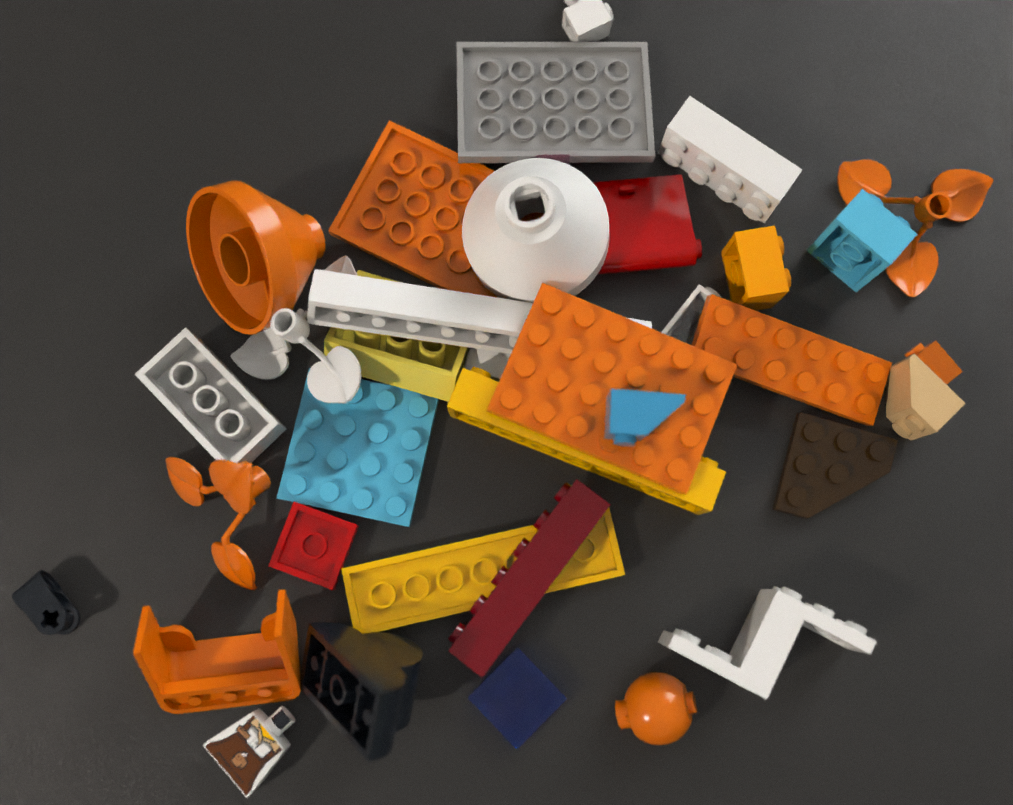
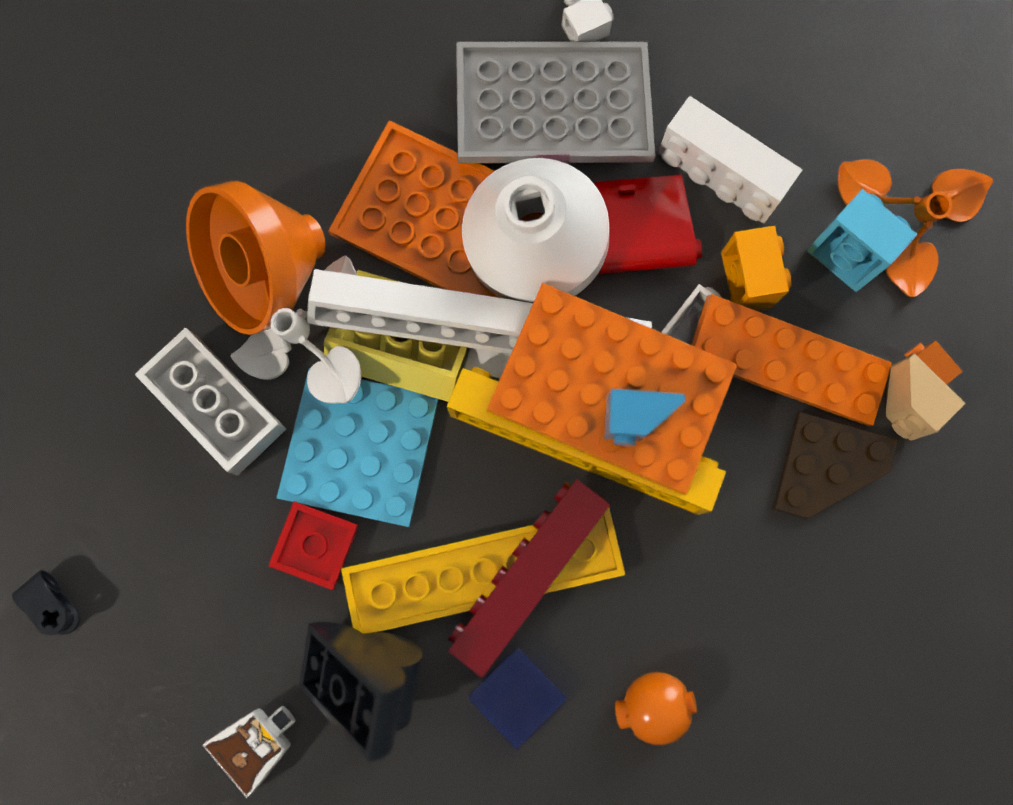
orange windscreen [133,589,301,714] -> none
orange plant [165,457,271,590] -> none
white bracket [658,586,877,699] -> none

